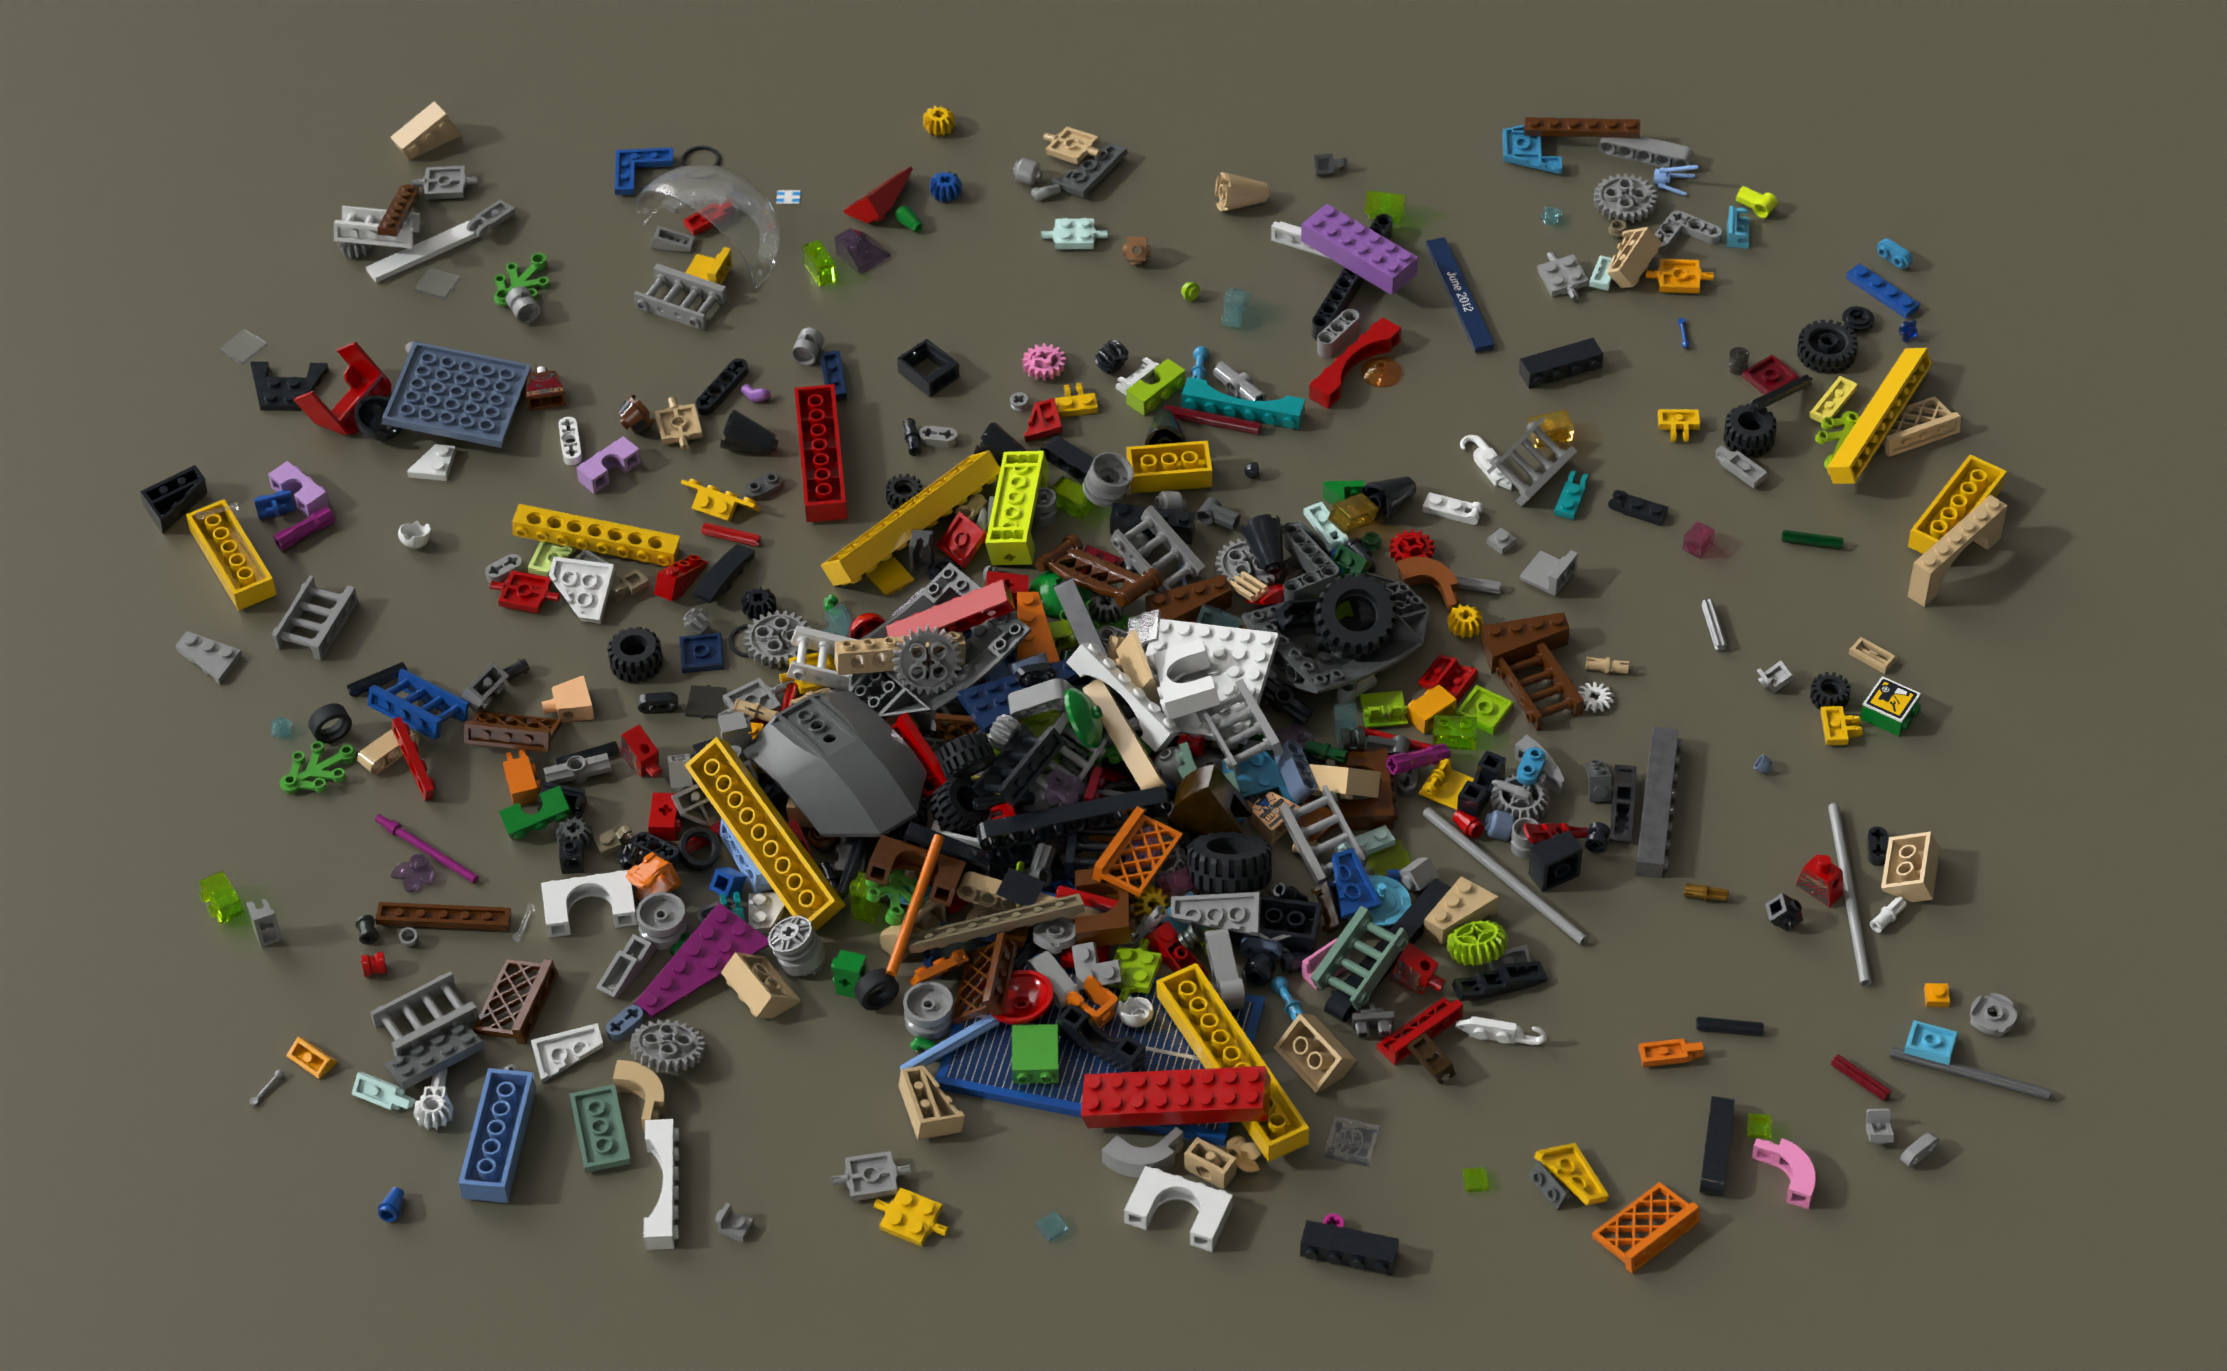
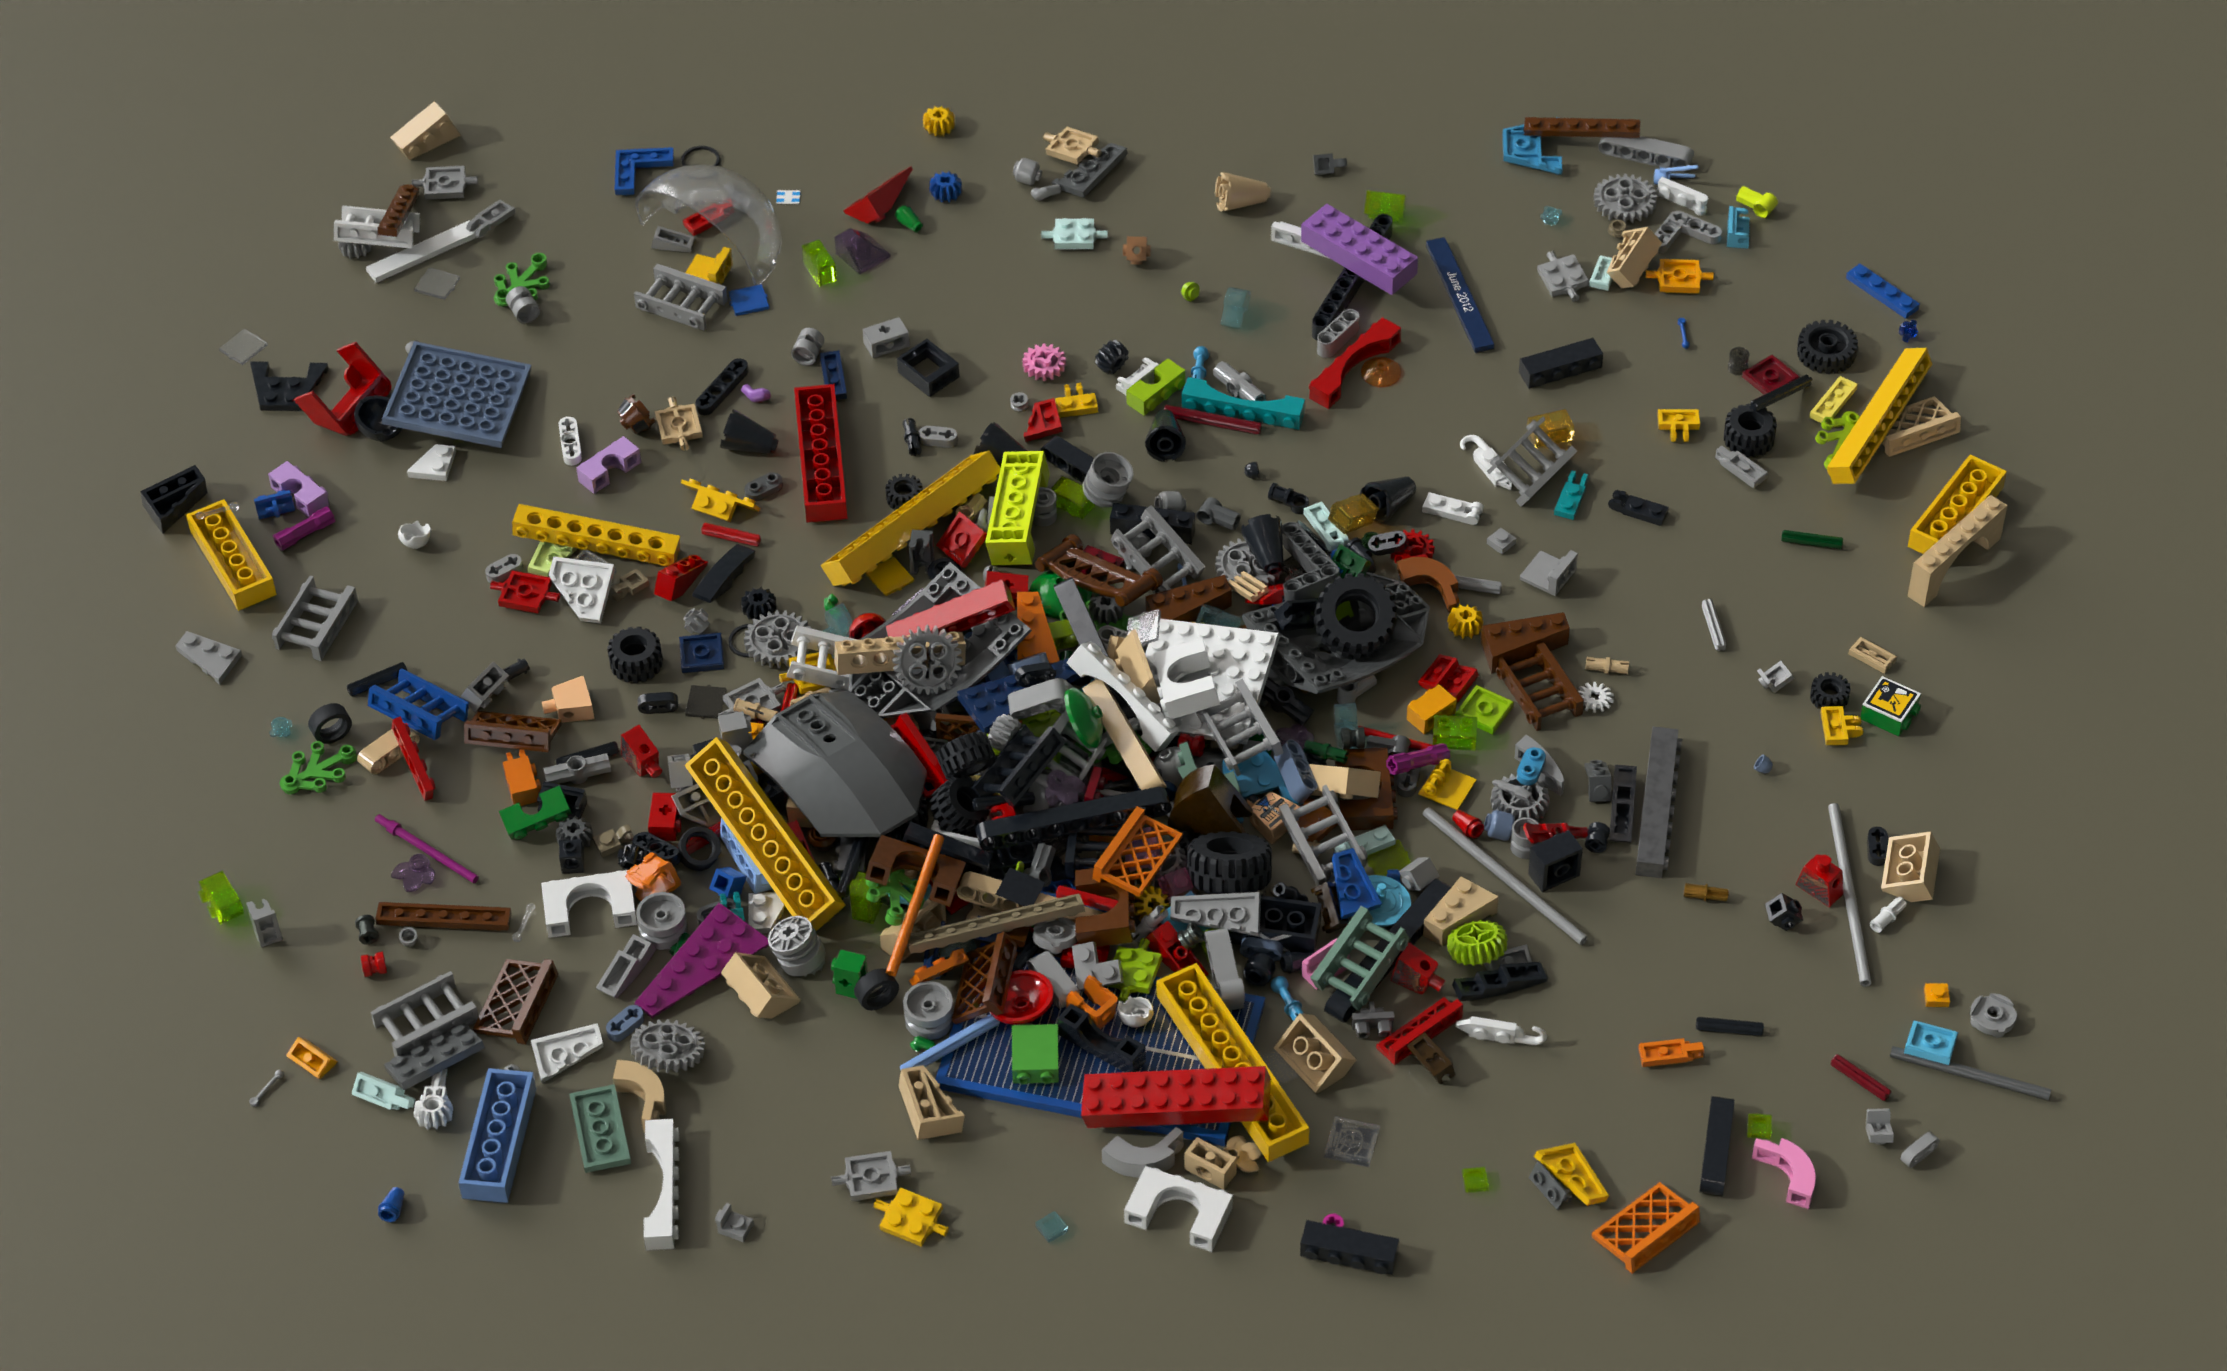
torso [526,366,566,411] -> none
yellow brick [1126,441,1212,494] -> none
green slope [1323,480,1365,512] -> none
lime hinge [1360,691,1408,728] -> none
black arch [1457,750,1506,818] -> none
clear pink brick [1682,521,1715,559] -> none
black gear [1842,306,1874,332] -> none
dark azure plate [1877,238,1913,269] -> none
none -> blue piece [728,284,769,316]
none -> light grey brick [863,317,909,358]
none -> black connector [1268,483,1309,514]
none -> black beam [1368,531,1409,556]
none -> white plate [1657,177,1708,216]

